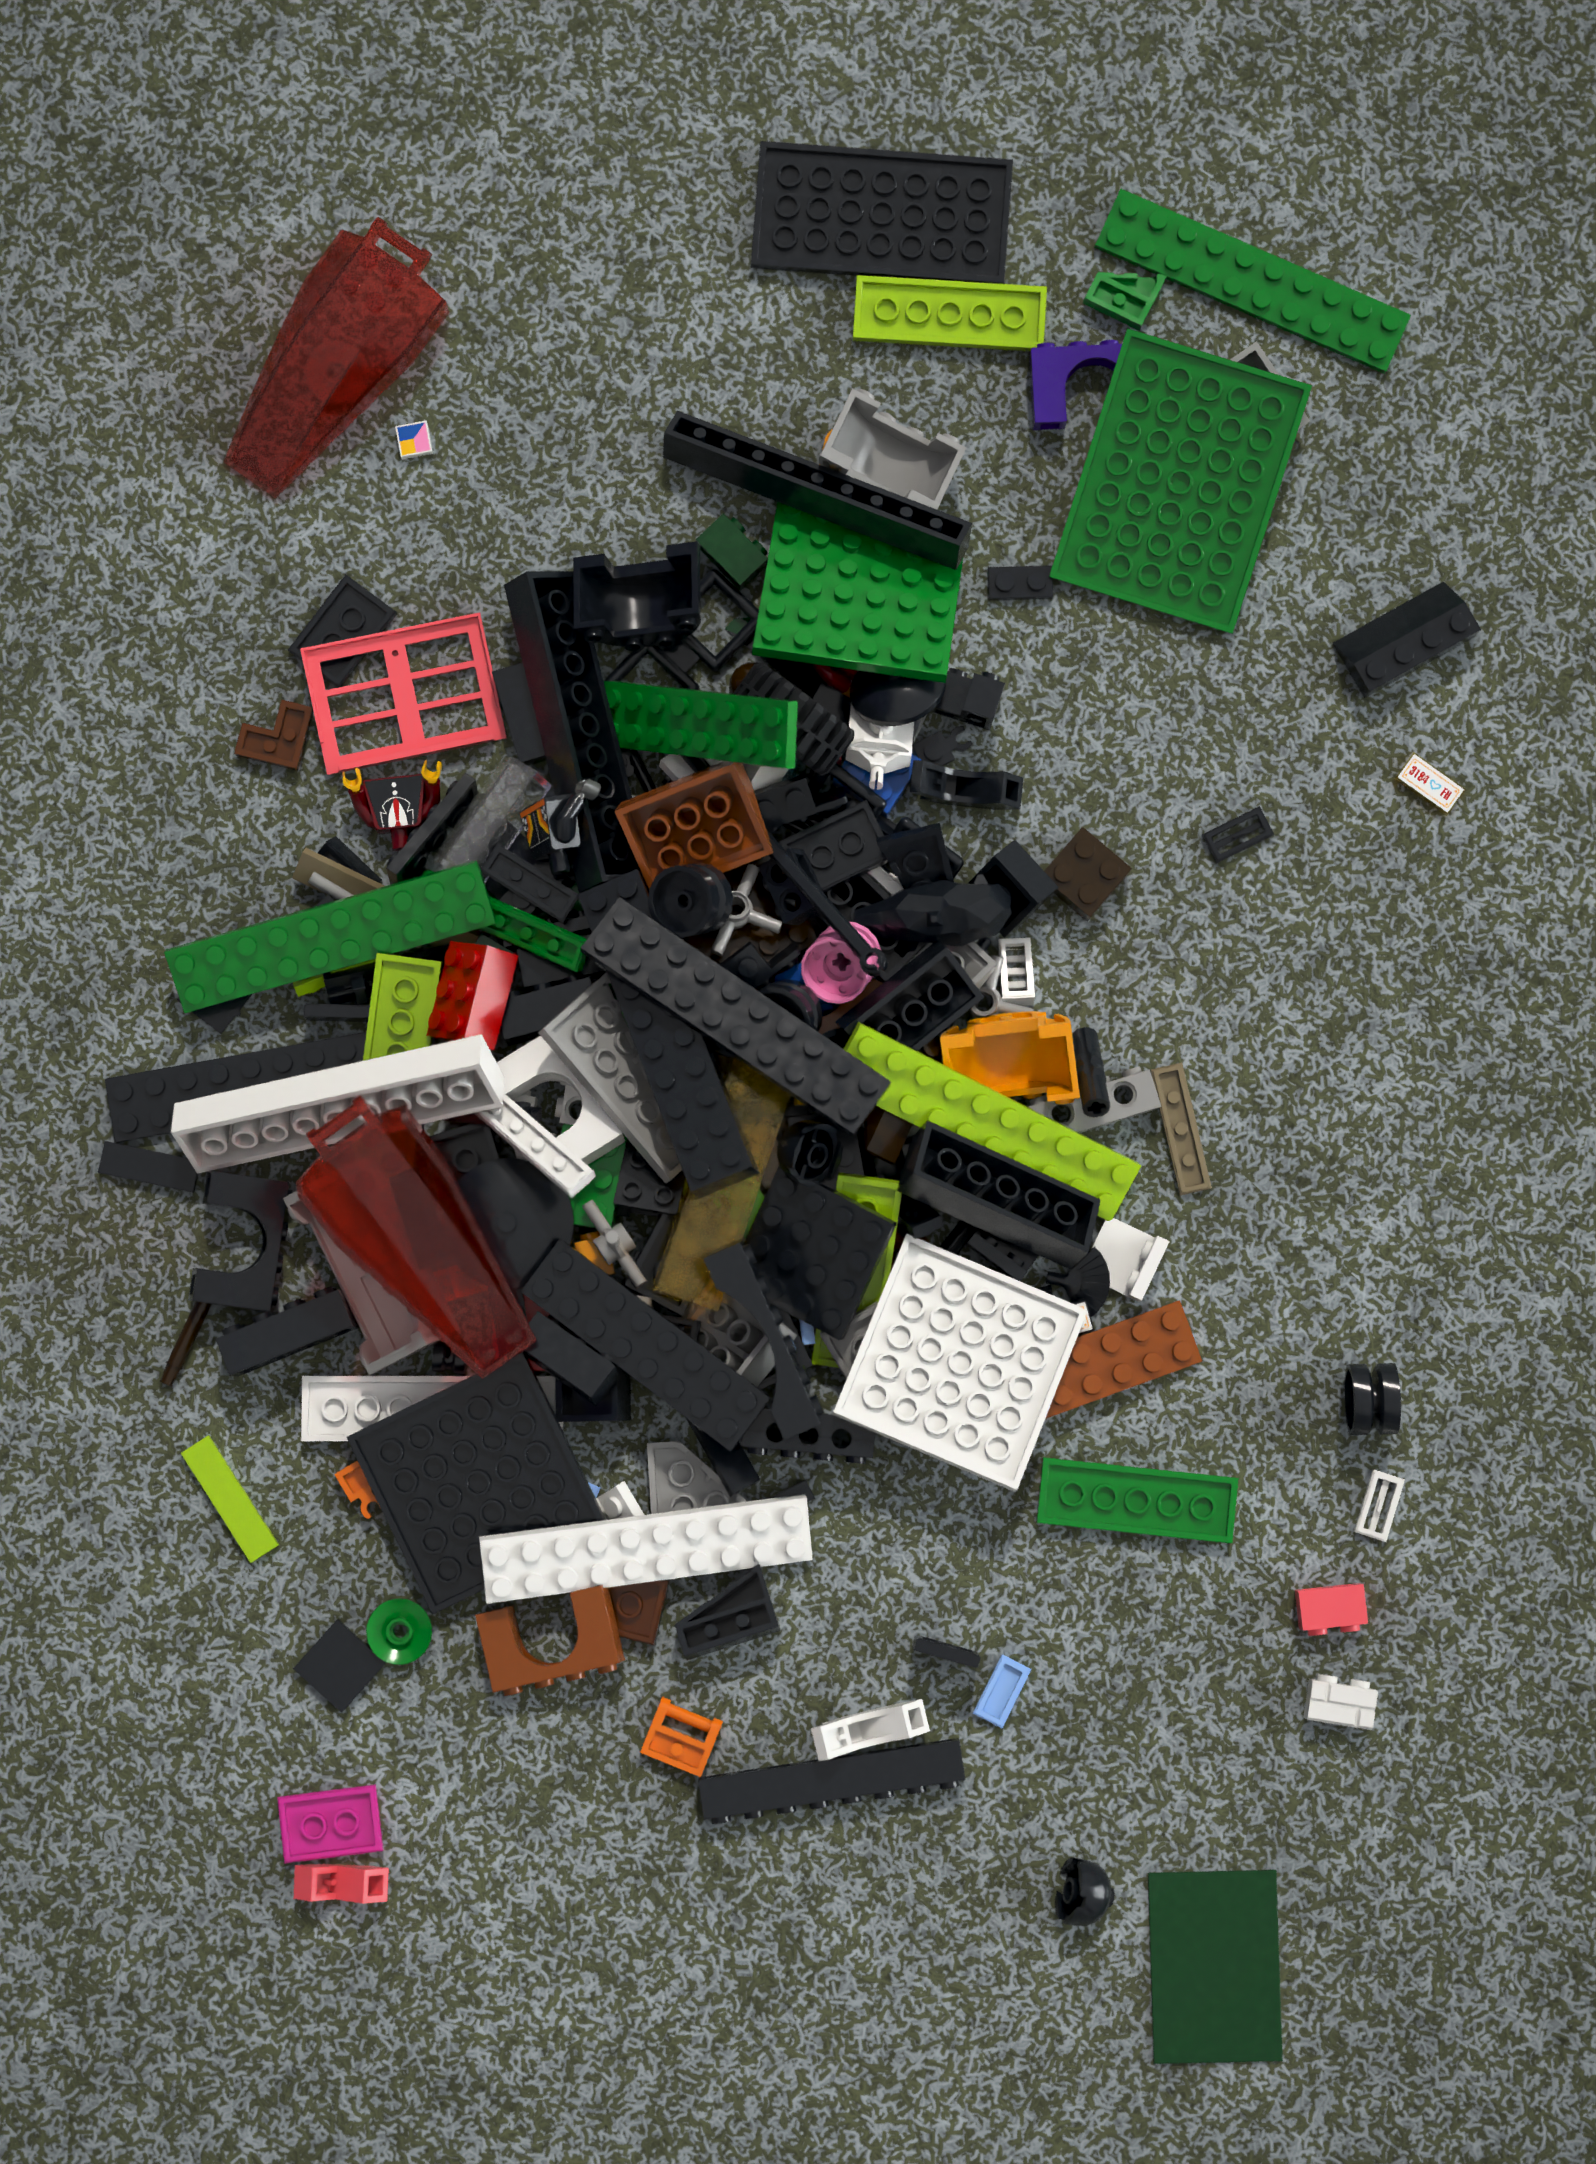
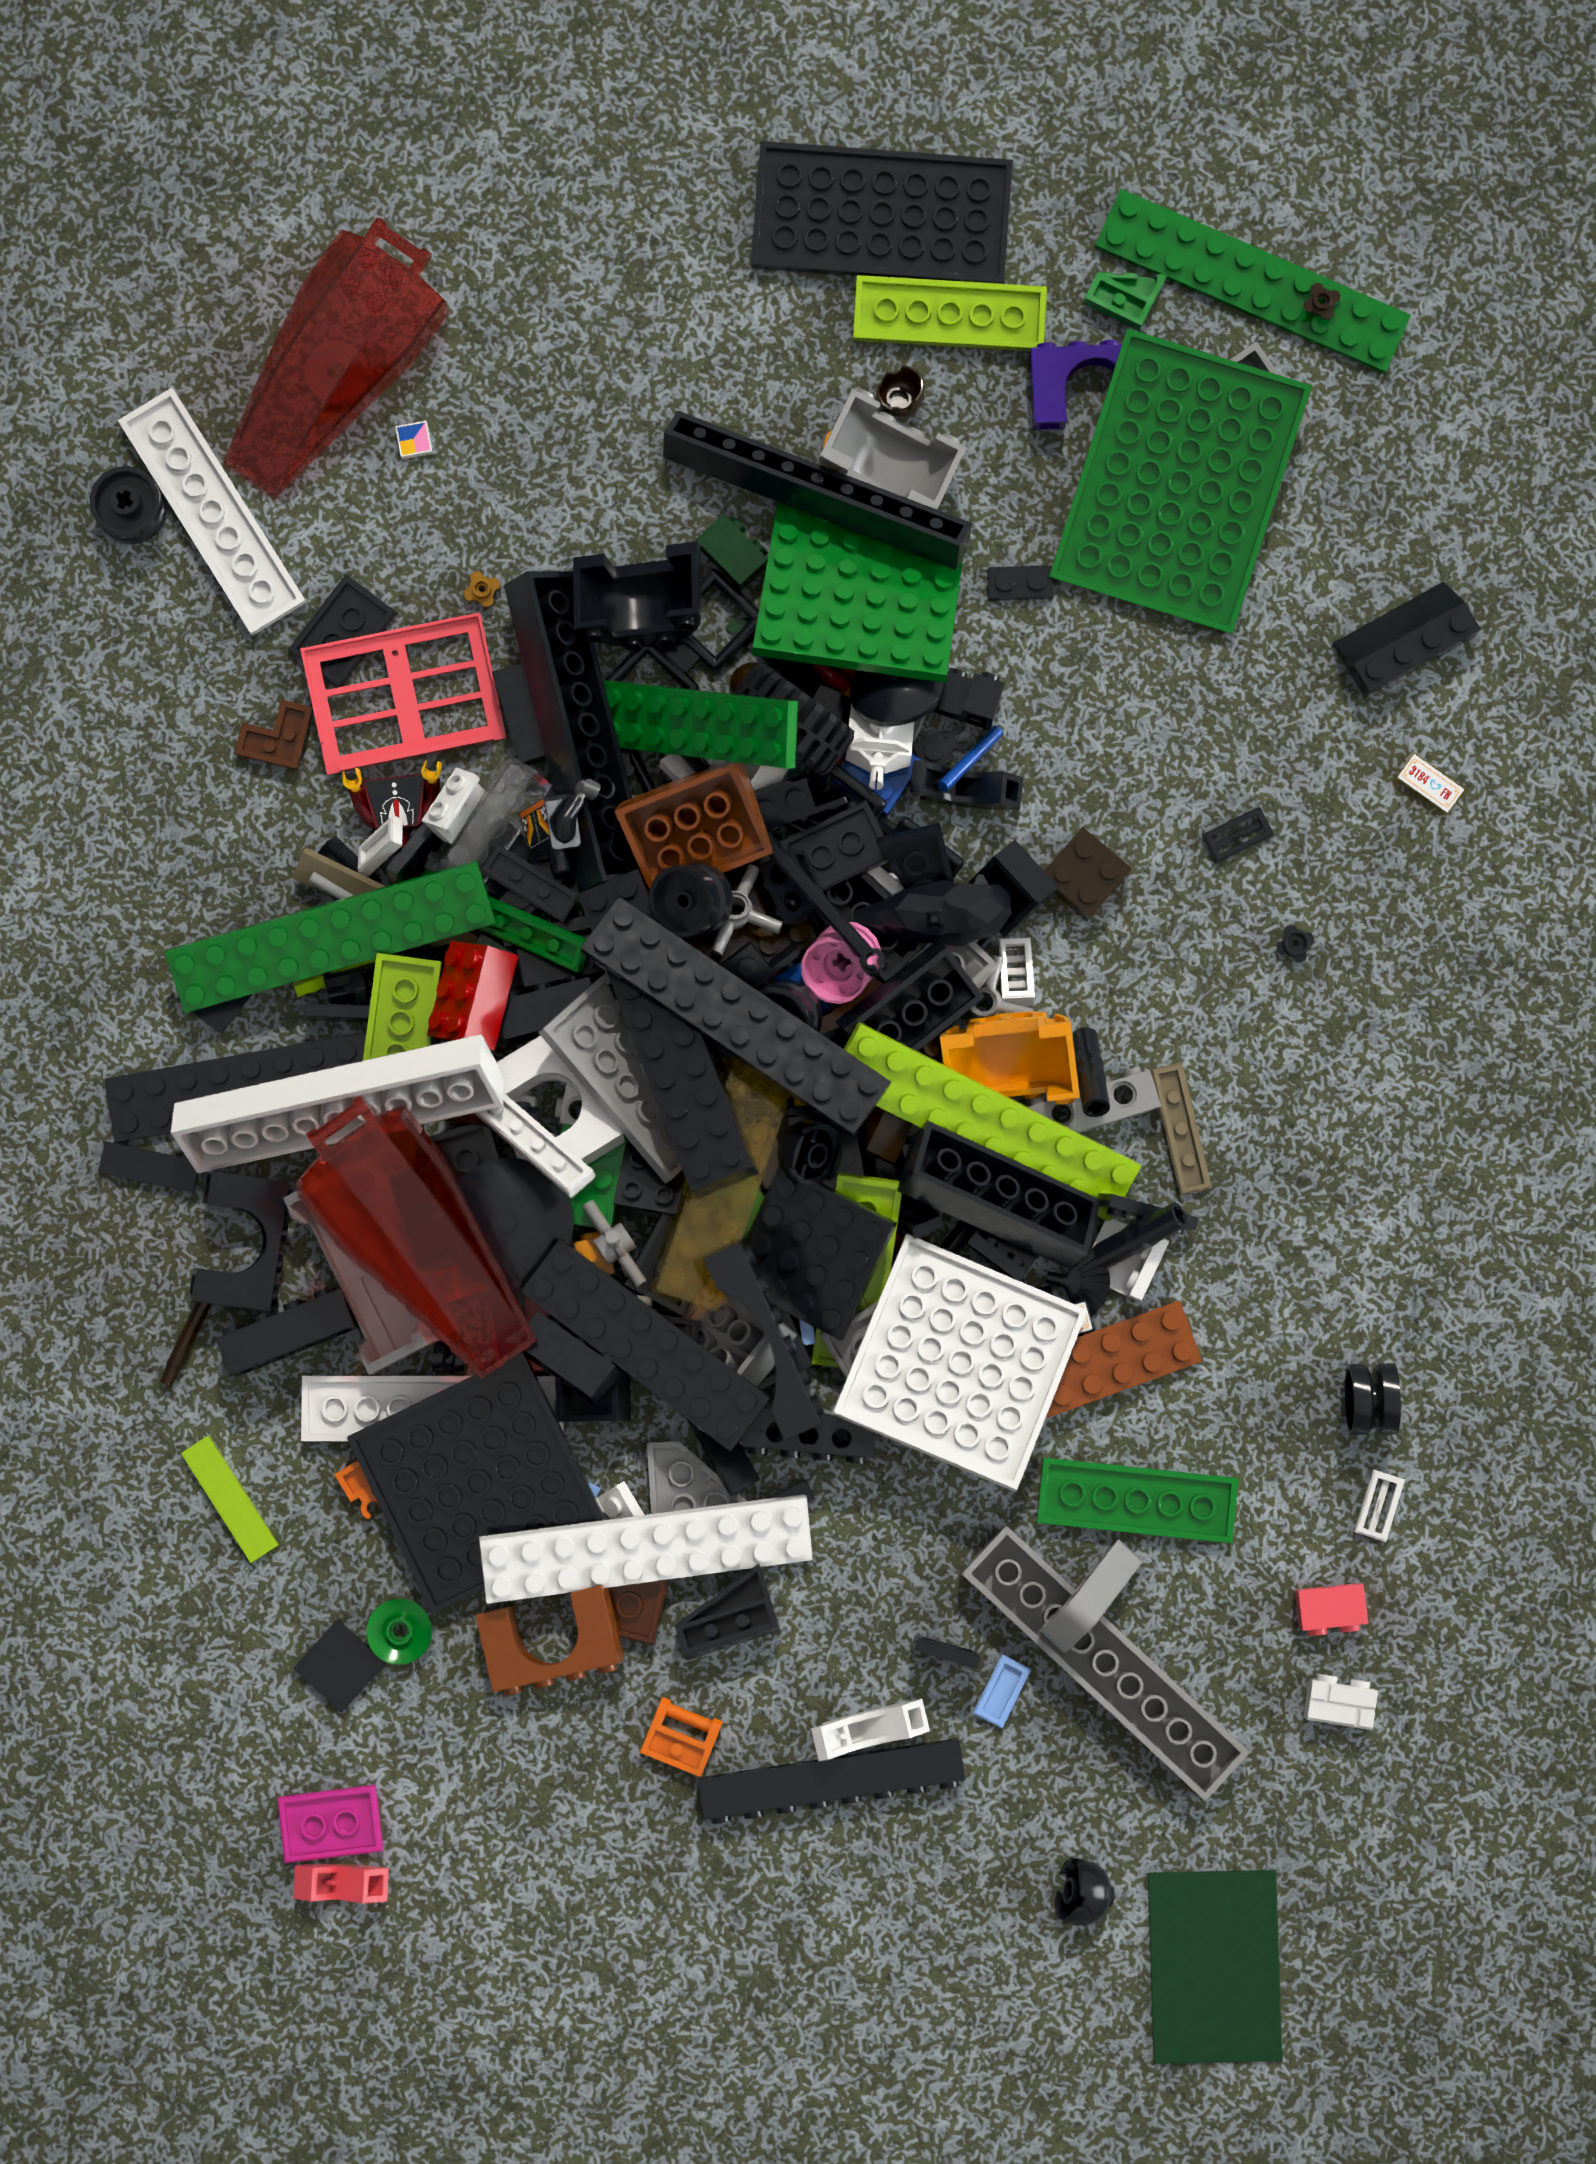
none -> black wheel [89,466,166,545]
none -> white plate [118,388,307,636]
none -> white tile [358,815,403,877]
none -> white bracket [421,768,486,844]
none -> pearl gold plate [464,571,500,608]
none -> dark brown hair [876,365,925,417]
none -> blue bar [938,726,1003,792]
none -> light grey brick [960,1525,1250,1802]
none -> light grey beam [1039,1539,1142,1653]
none -> black axle [1094,1202,1188,1269]
none -> black plate [1098,1193,1199,1235]
none -> black plate [1277,925,1314,963]
none -> dark brown plate [1303,283,1340,320]

